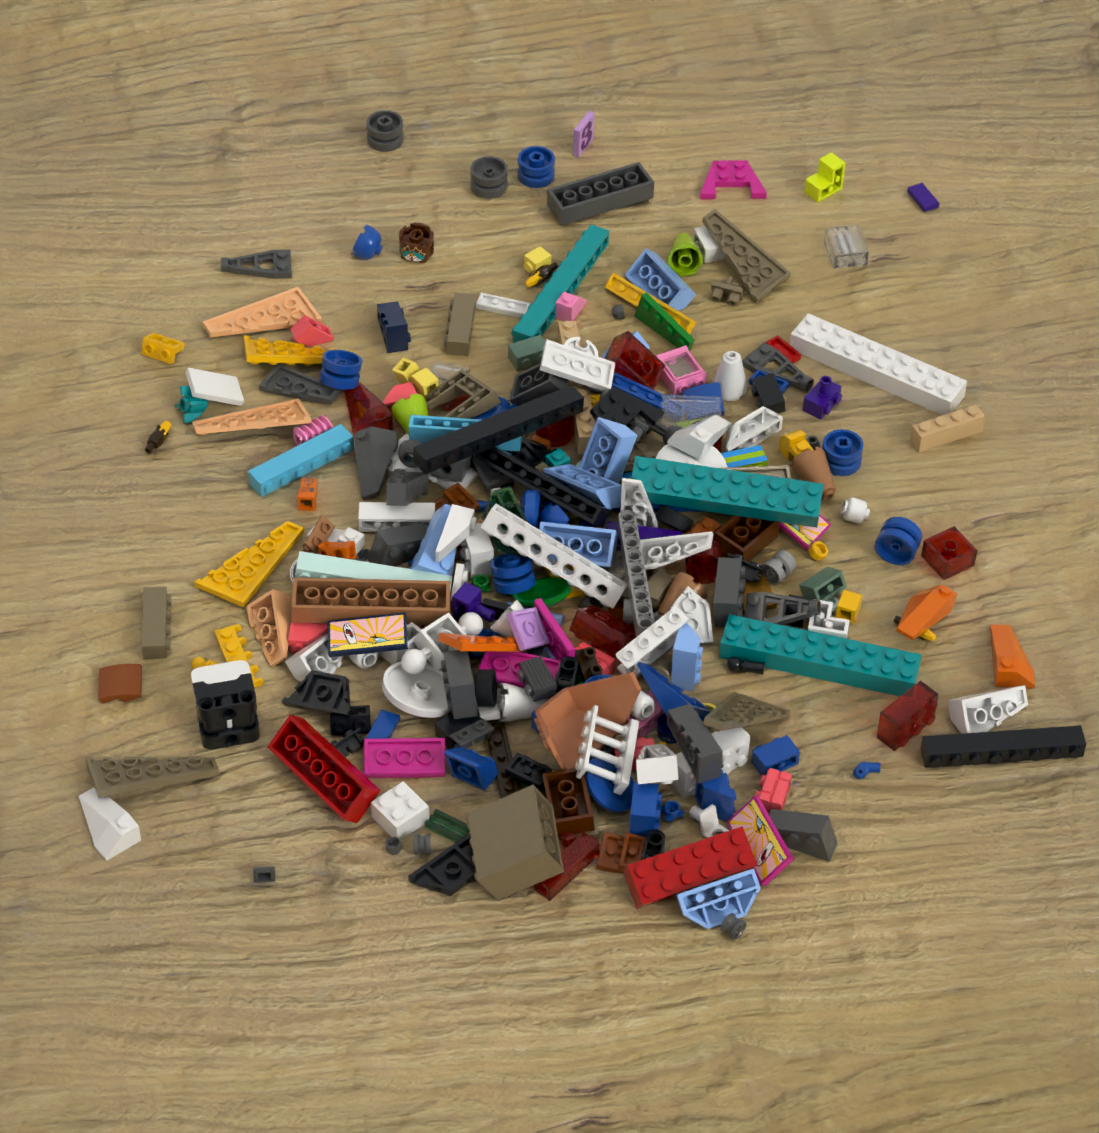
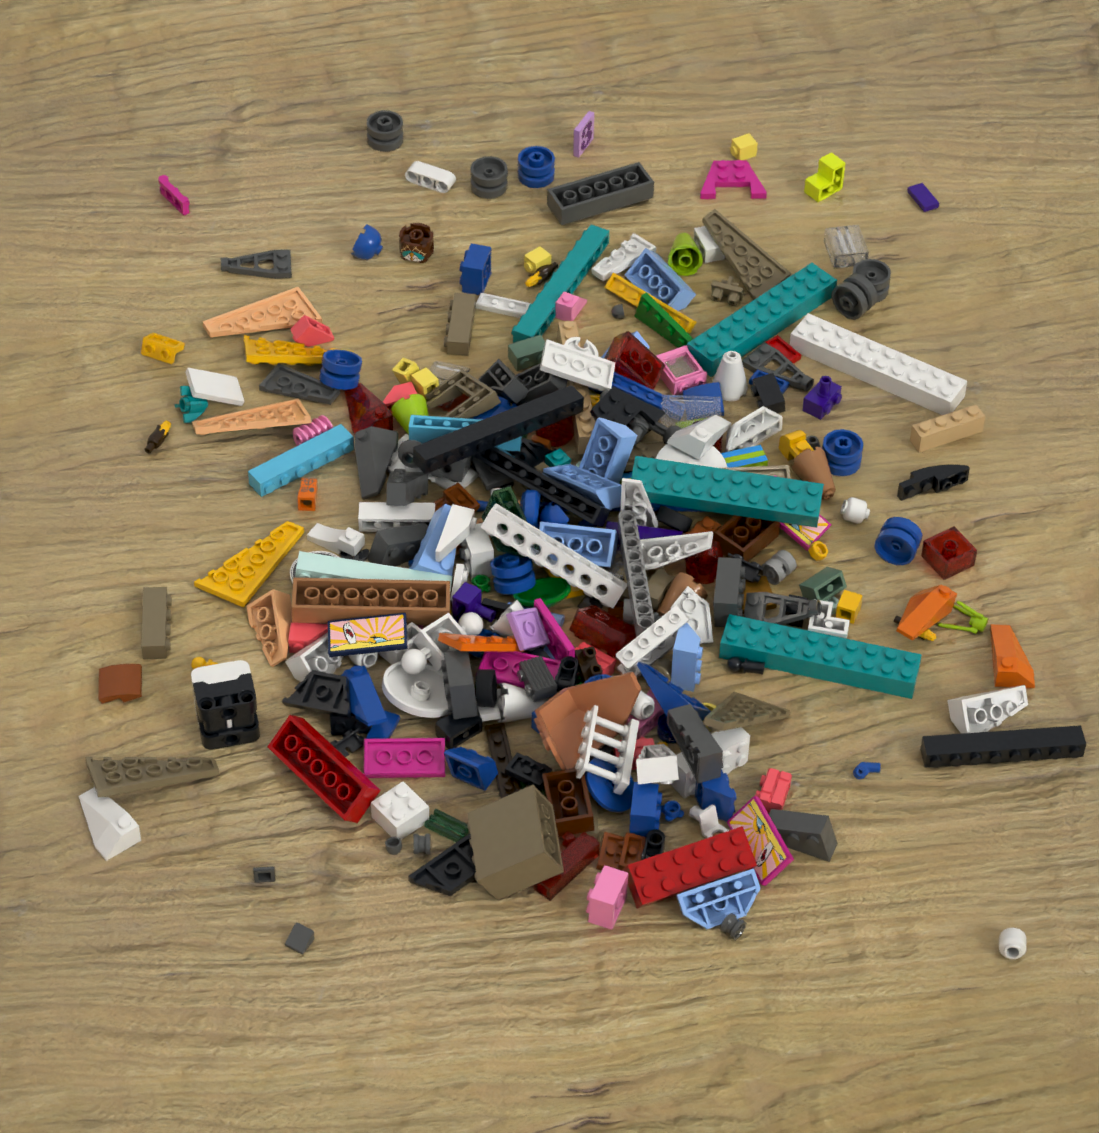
yellow hinge [214,624,264,687] -> none
medium nougat hinge [303,515,335,554] -> none
orange leg [318,541,357,560] -> none
dark blue wedge [377,301,411,353] -> none
dark grey hinge [450,719,494,749] -> none
blue brick [751,735,800,776] -> none
clear red brick [876,680,939,751] -> none
none -> dark pink plate [158,175,190,216]
none -> dark grey slope [285,922,315,955]
none -> blue wedge [341,666,388,726]
none -> white beam [405,161,456,193]
none -> blue brick [459,243,491,295]
none -> dark grey wedge [478,359,529,404]
none -> bright pink brick [586,865,628,930]
none -> white wing [591,233,657,281]
none -> teal brick [687,263,837,377]
none -> light yellow brick [730,134,758,160]
none -> dark grey wheel [832,274,878,320]
none -> dark grey wheel [852,259,891,302]
none -> black slope [897,465,970,501]
none -> lime plant [937,601,989,634]
none -> white head [999,928,1027,959]

